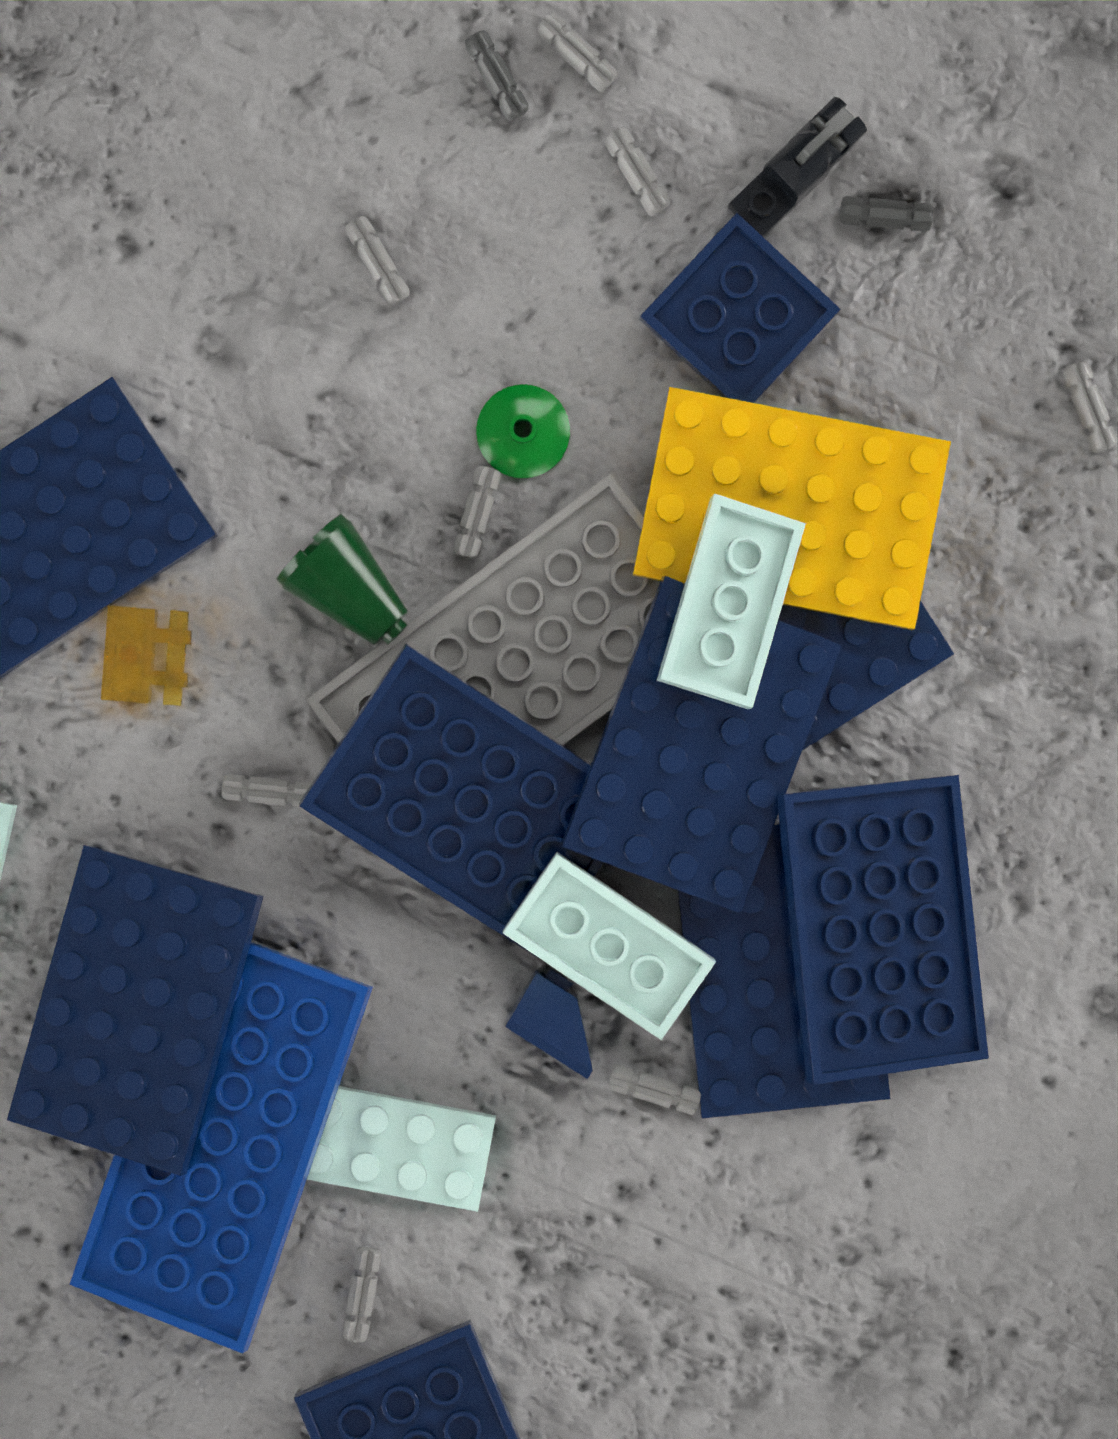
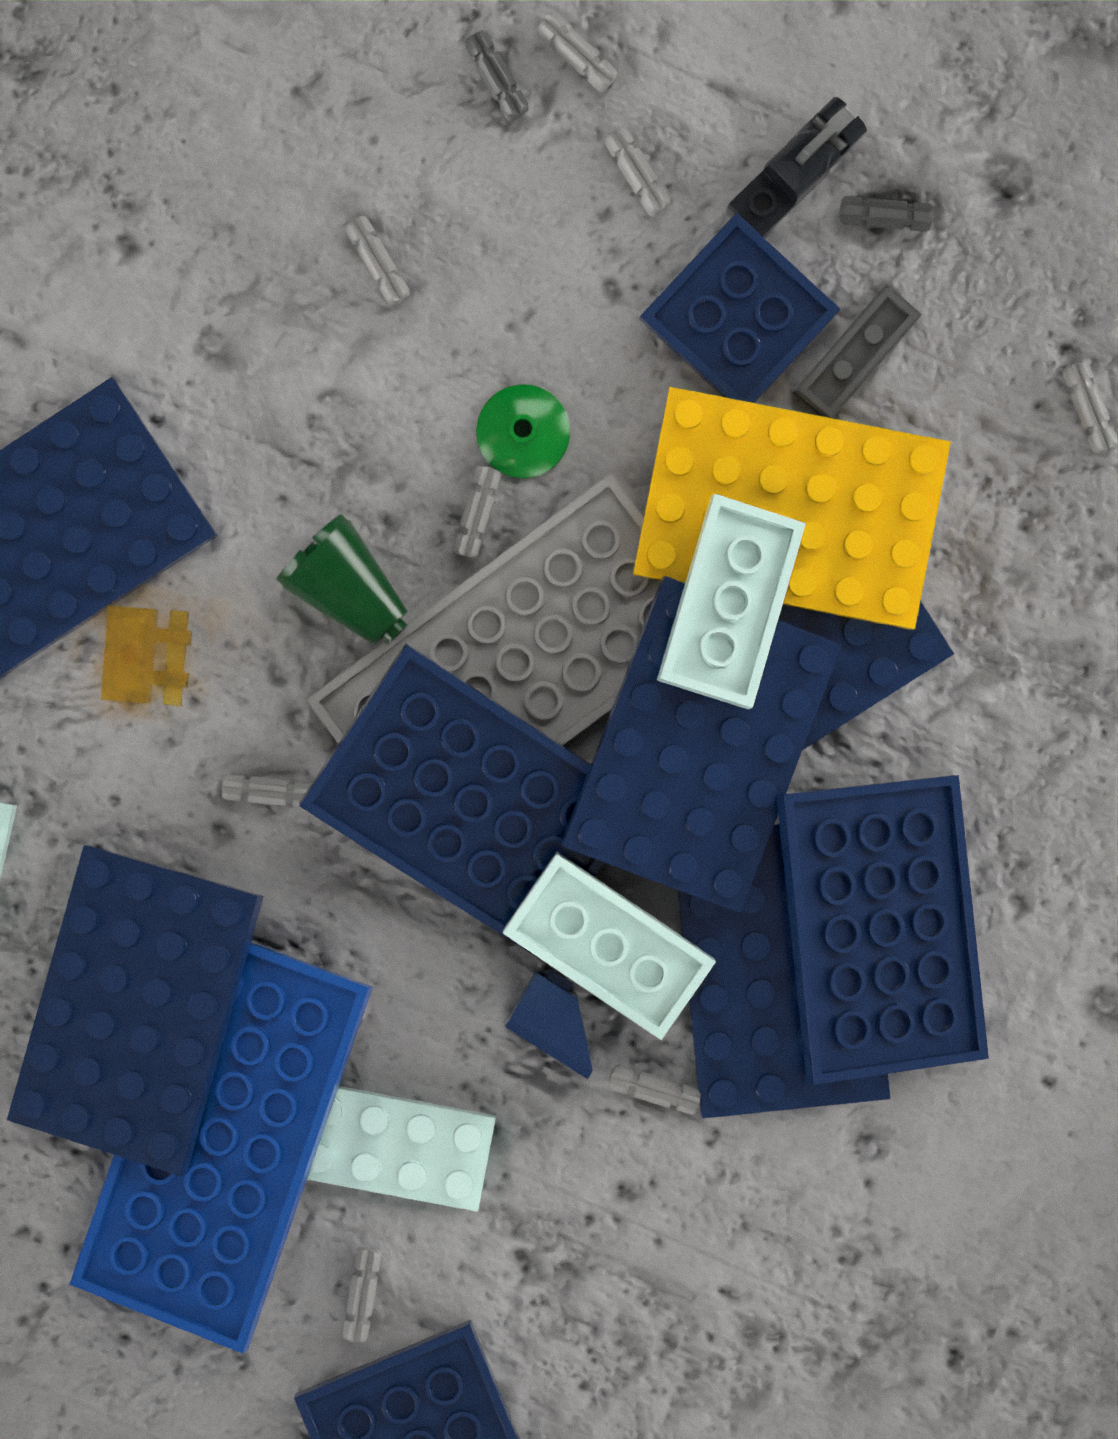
none -> dark grey tile [793,284,922,418]

